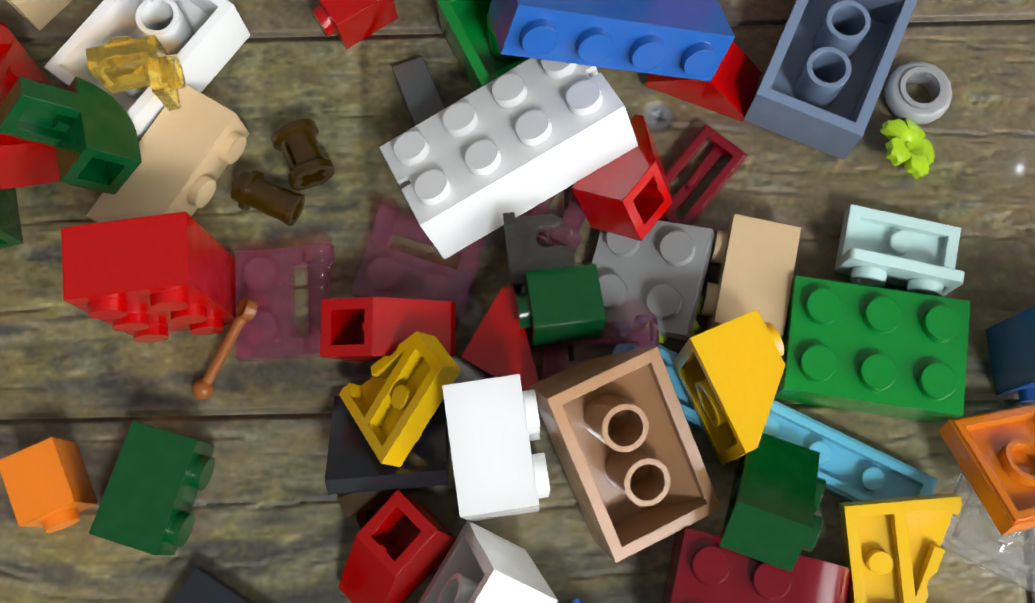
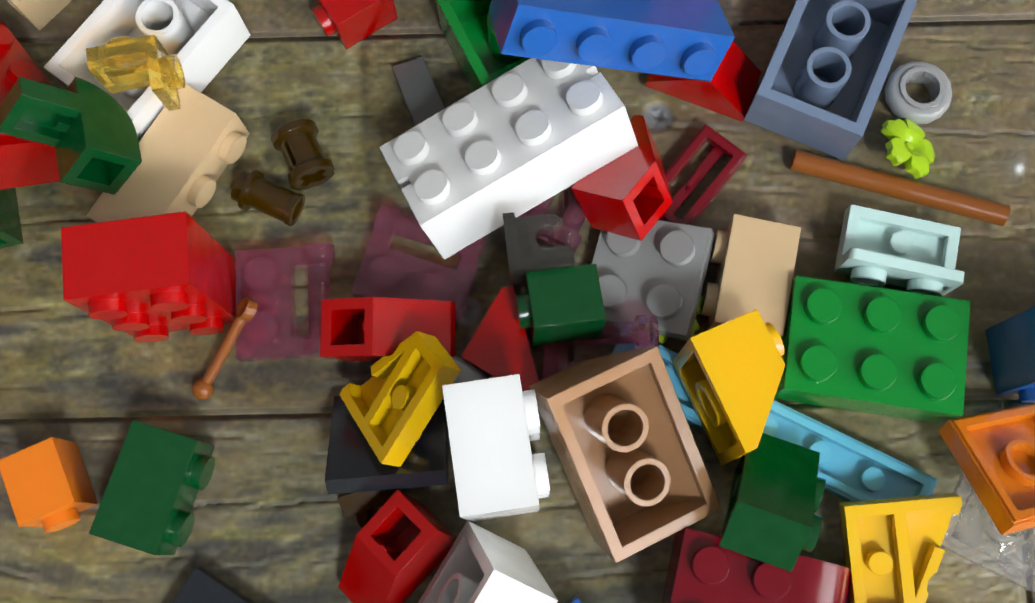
none -> dark orange bar [789,150,1010,226]

